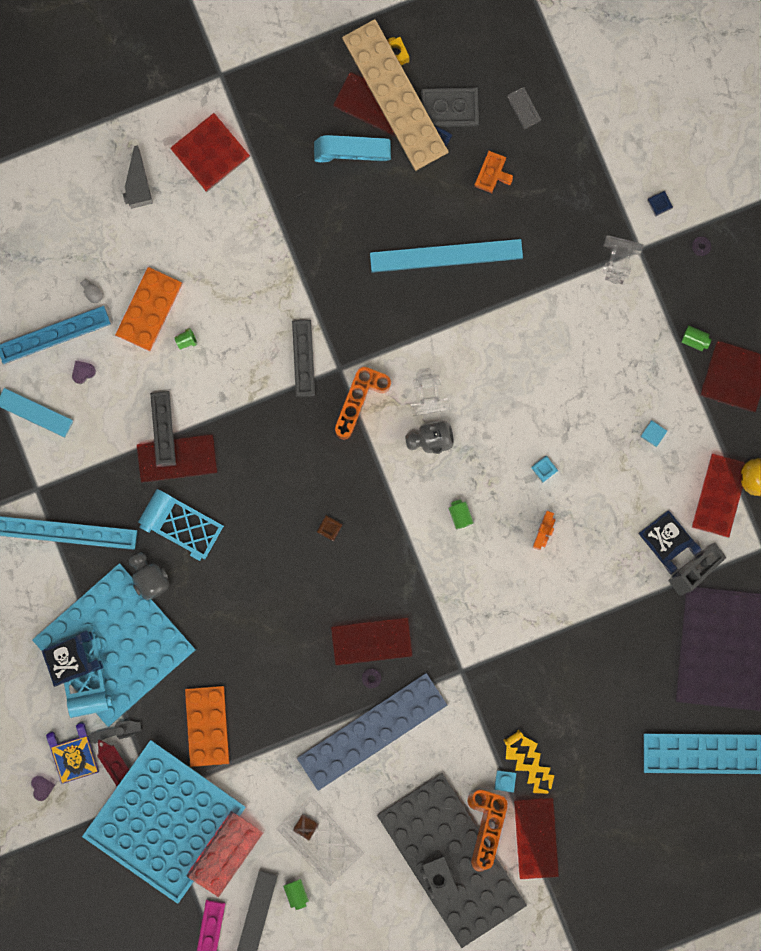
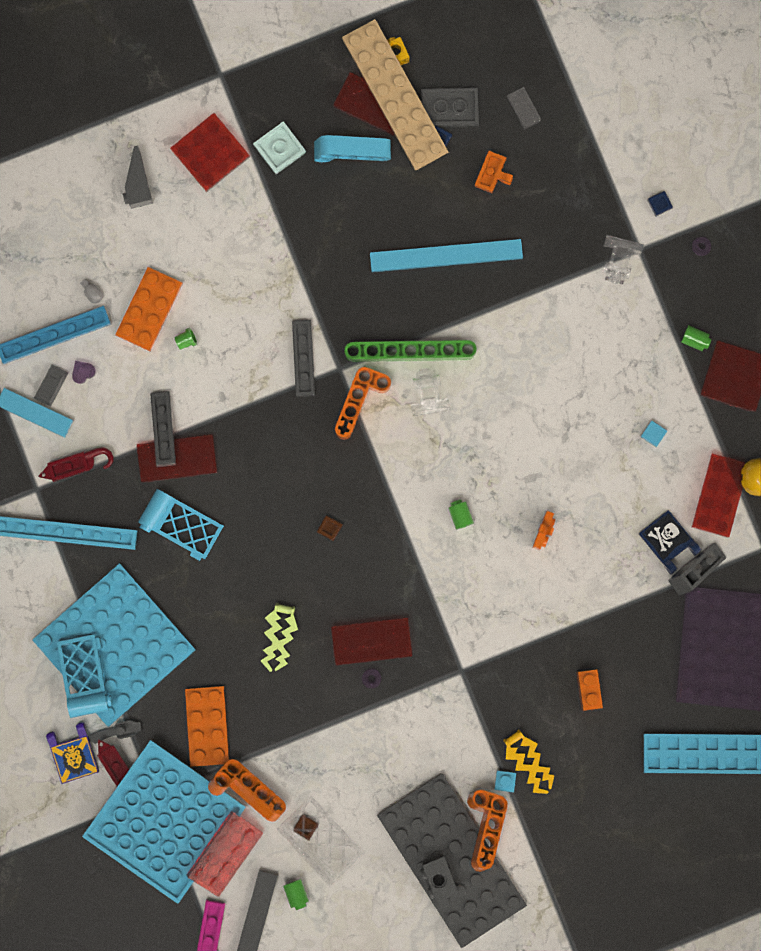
clear purple tile [31,776,56,801] -> none
flag [42,631,104,687] -> none
dark grey piece [129,552,169,600] -> none
sand blue plate [297,673,448,791] -> none
dark grey piece [405,421,454,454] -> none
clear red plate [514,798,559,879] -> none
medium azure tile [531,456,558,483] -> none
none -> dark grey tile [34,364,68,407]
none -> dark red plate [38,447,114,482]
none -> orange beam [208,759,286,822]
none -> light aqua plate [253,121,306,174]
none -> yellowish green piece [261,603,298,672]
none -> bright green beam [344,340,477,362]
none -> orange brick [576,670,603,711]

